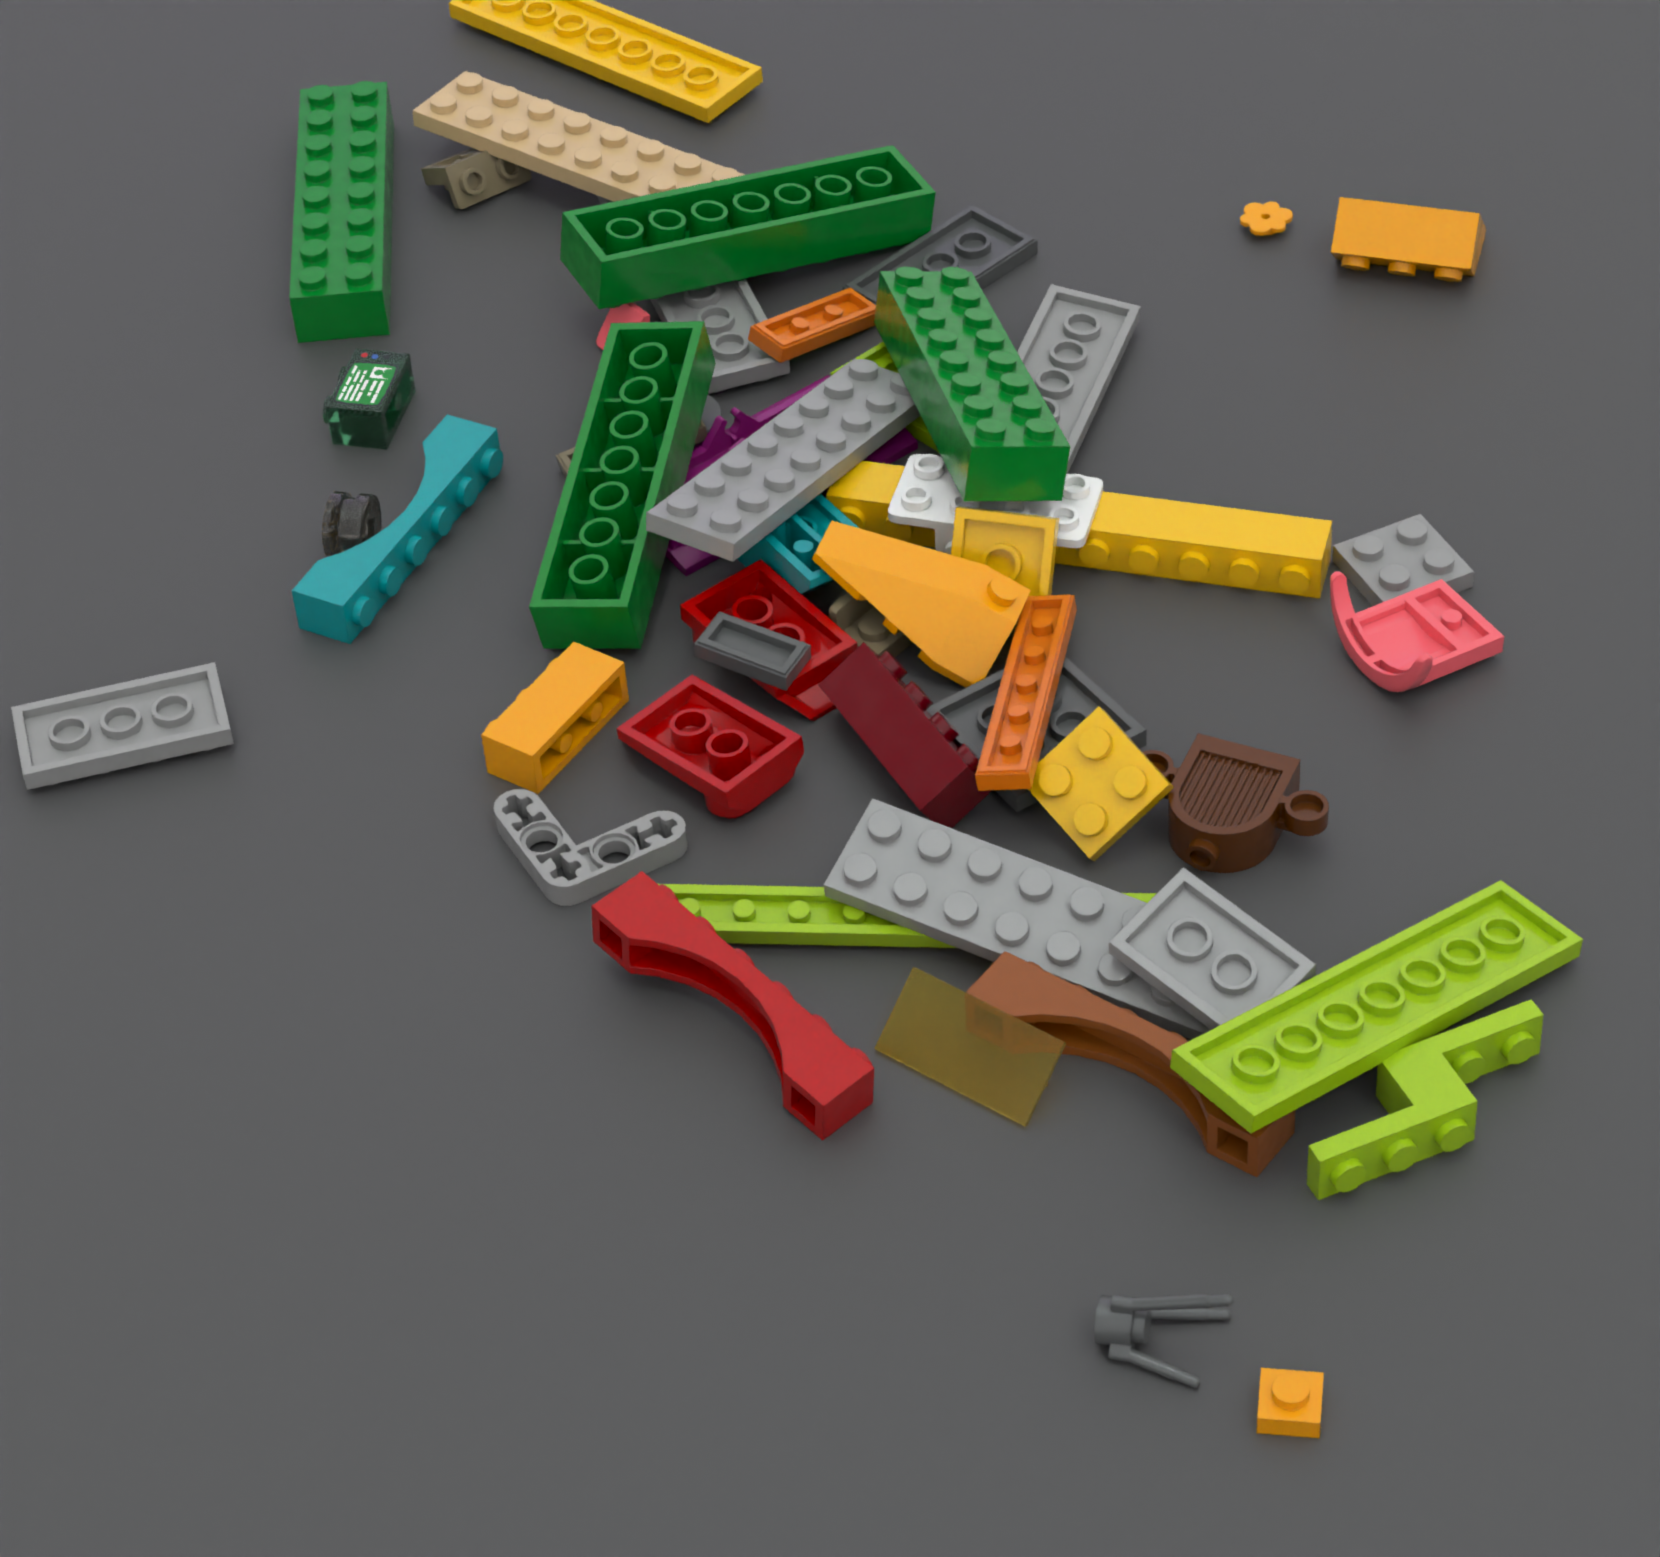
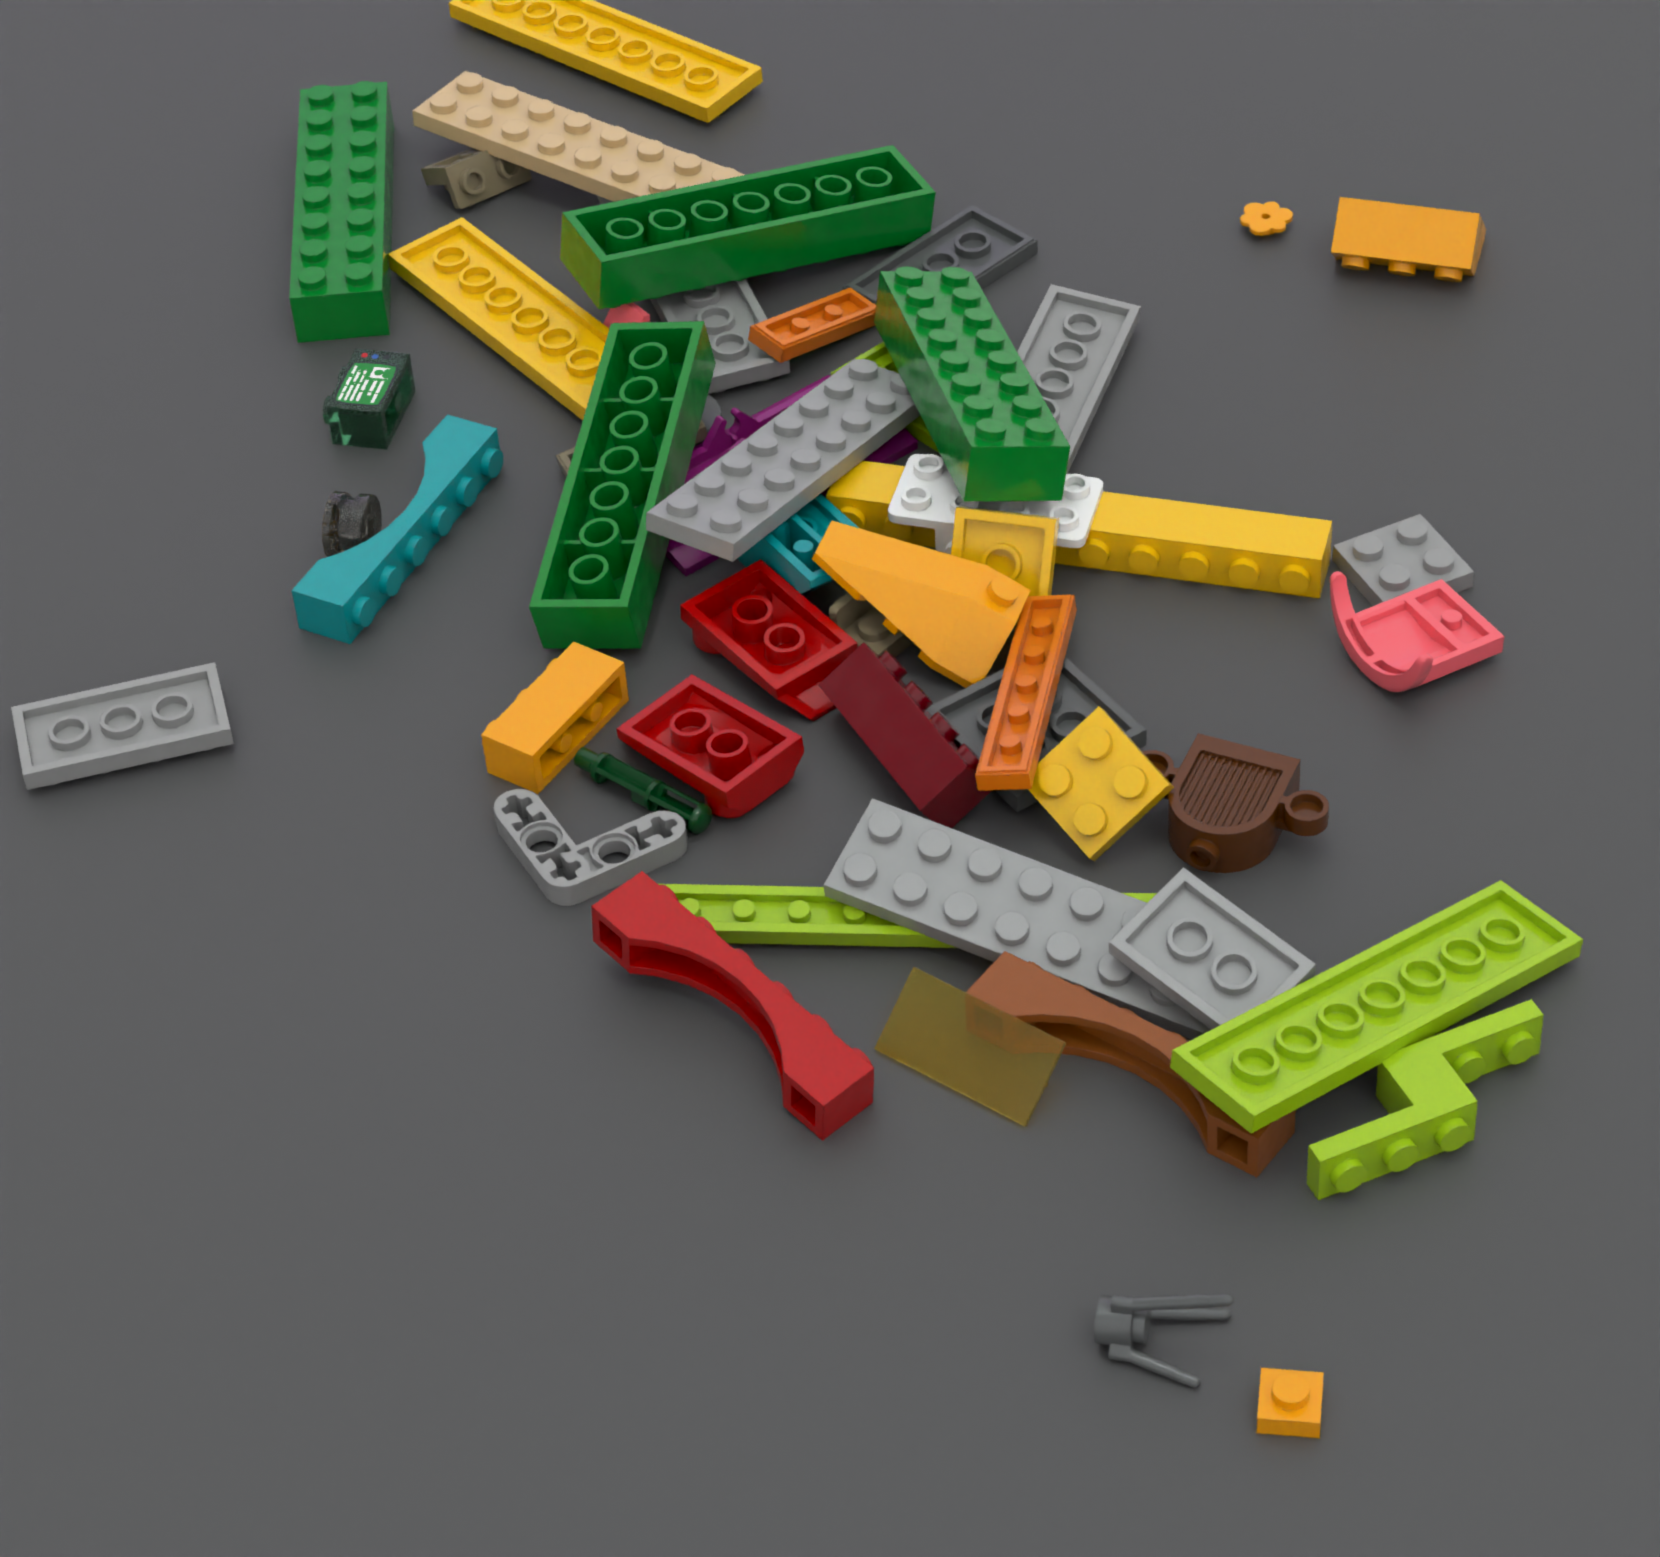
dark grey tile [694,611,811,691] -> none
none -> yellow plate [388,217,609,420]
none -> dark green piece [574,747,712,834]

